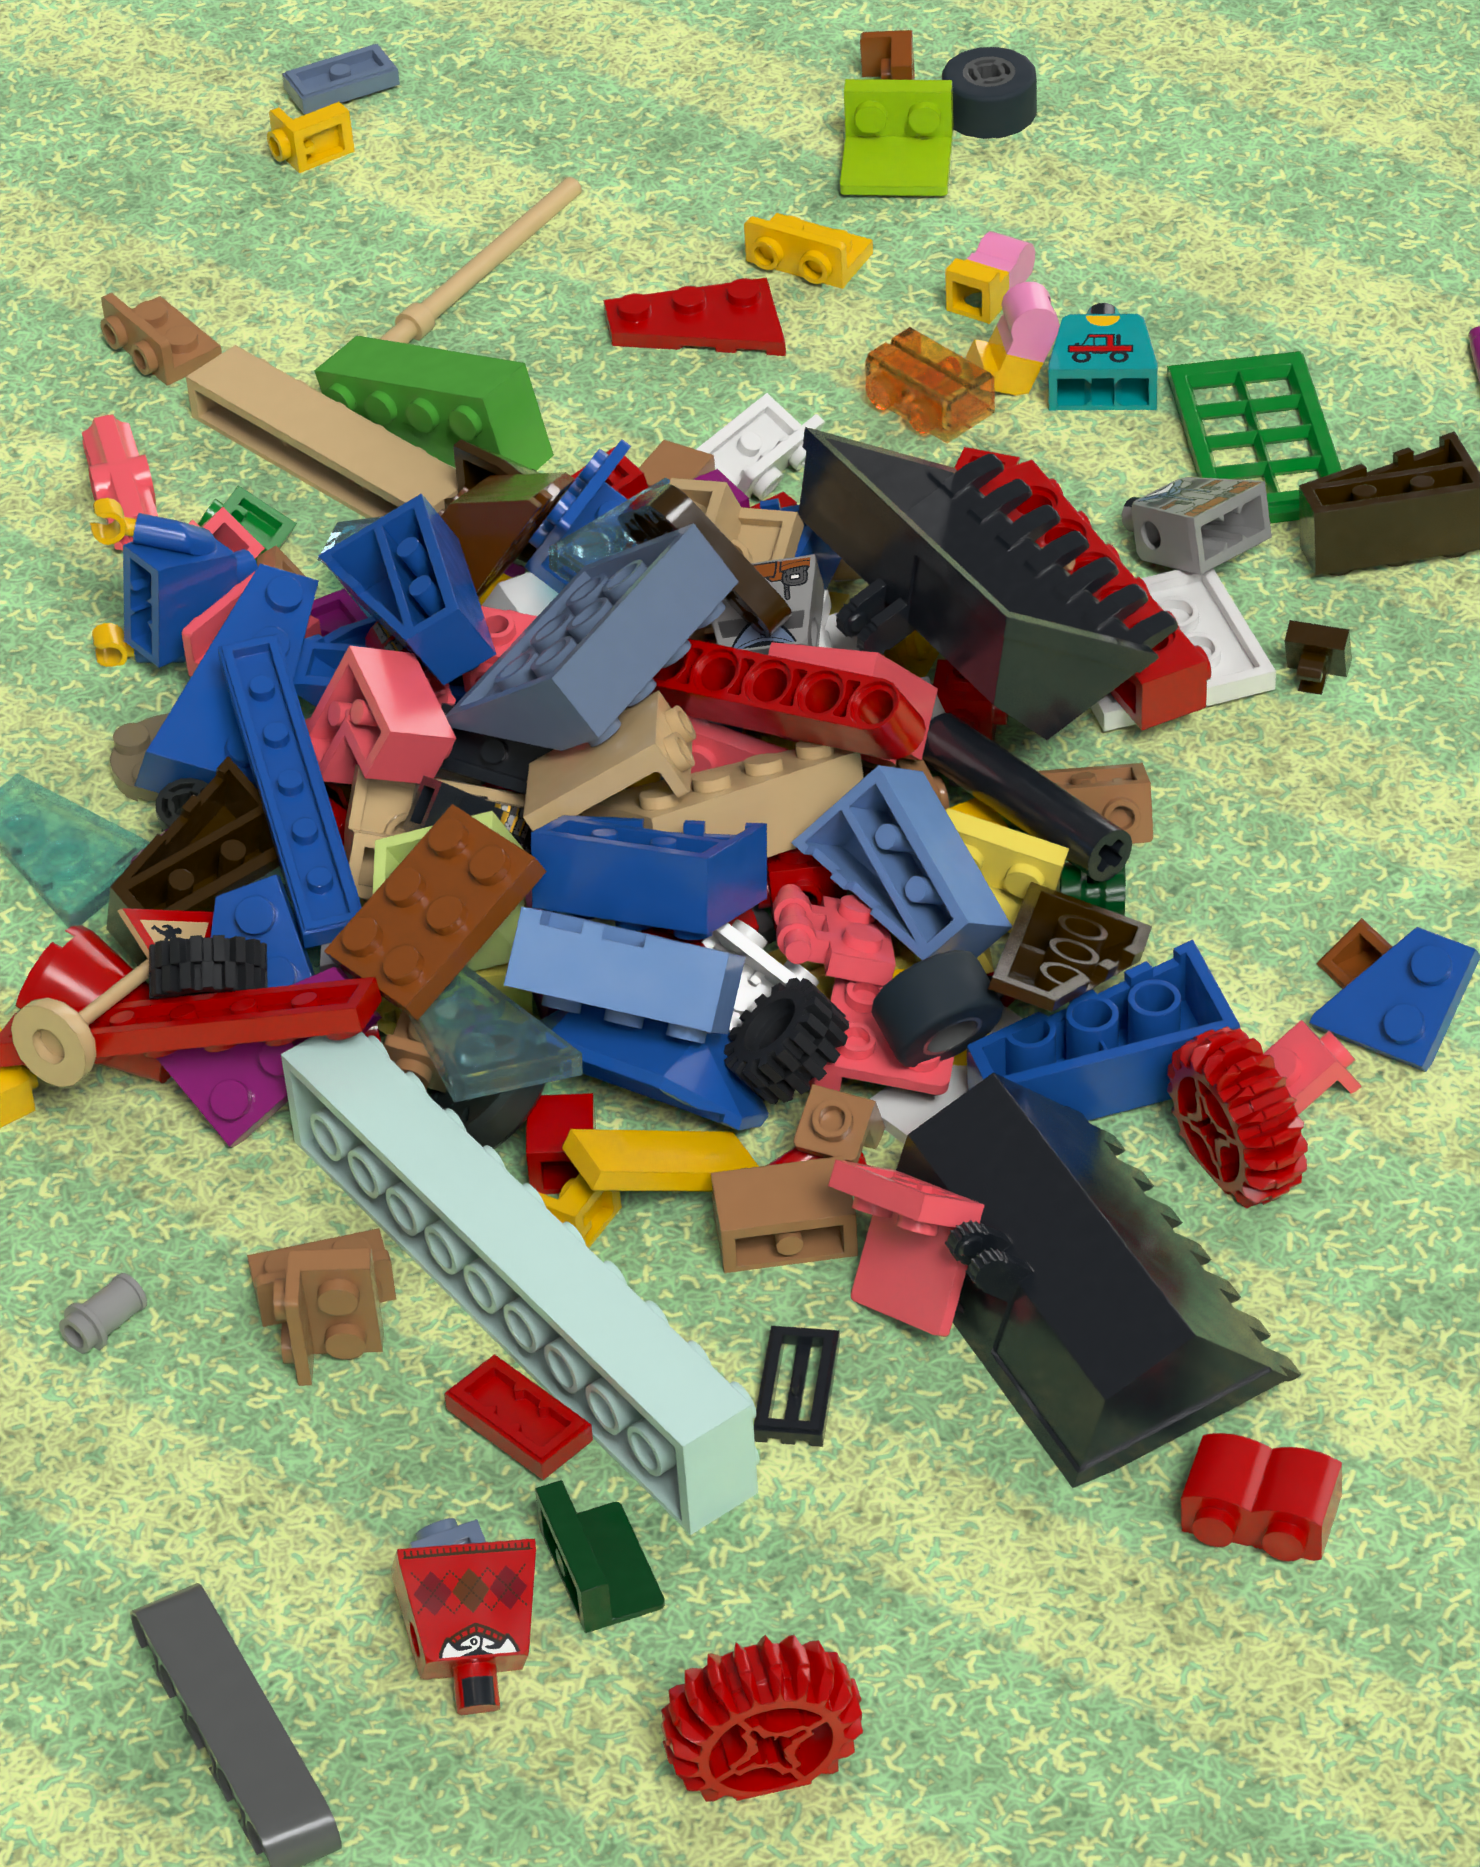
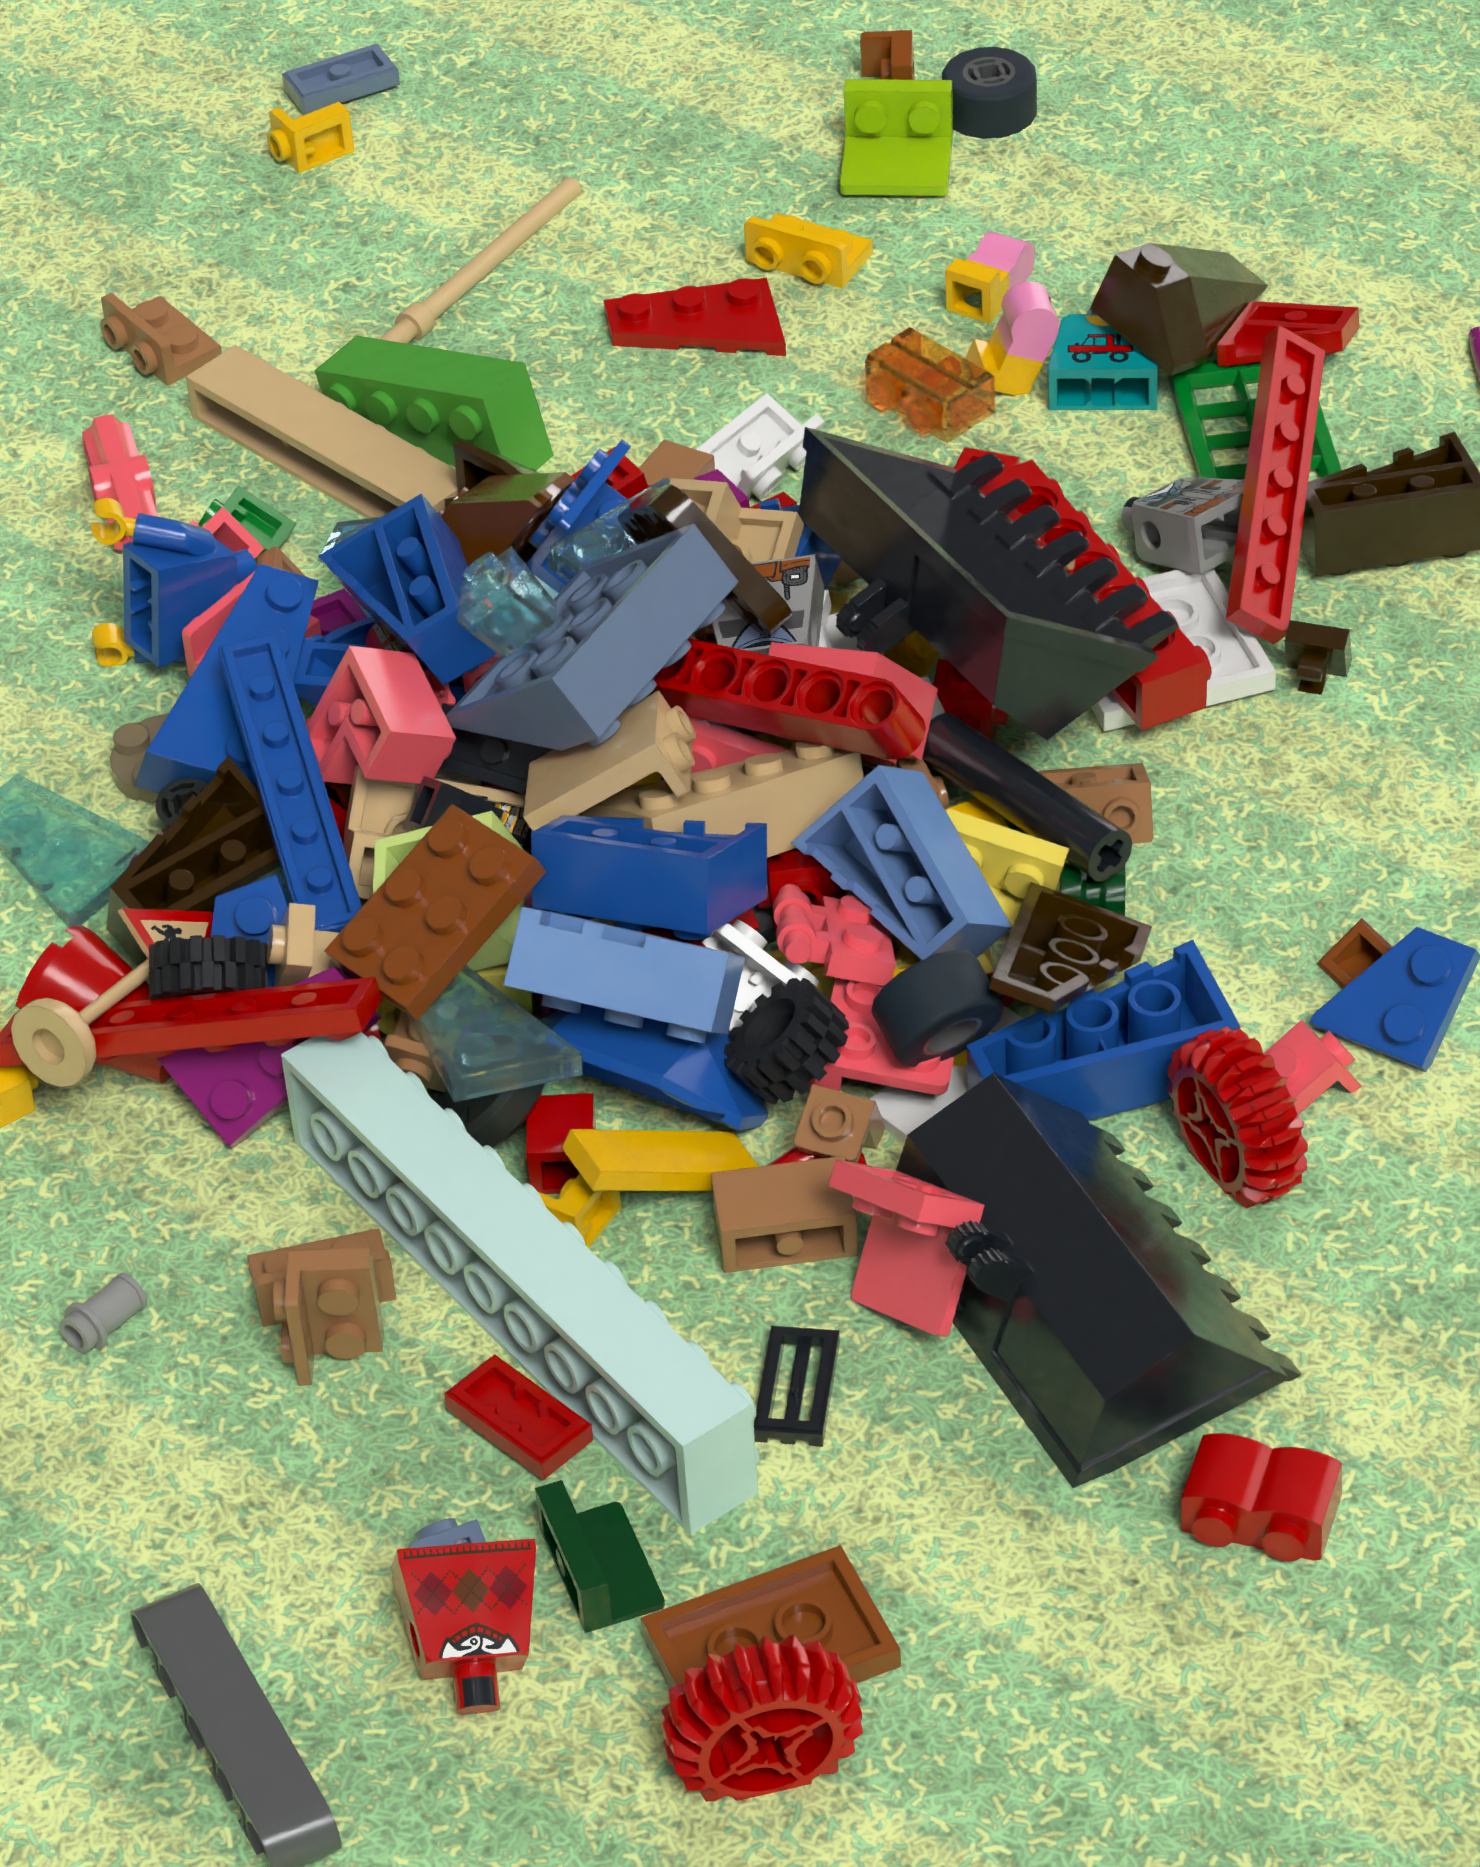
none -> tan bracket [266,903,342,987]
none -> clear light blue slope [457,546,557,658]
none -> dark orange plate [641,1545,901,1689]
none -> dark brown wedge [1090,243,1268,376]
none -> red wing [1217,301,1360,366]
none -> red plate [1225,325,1325,645]

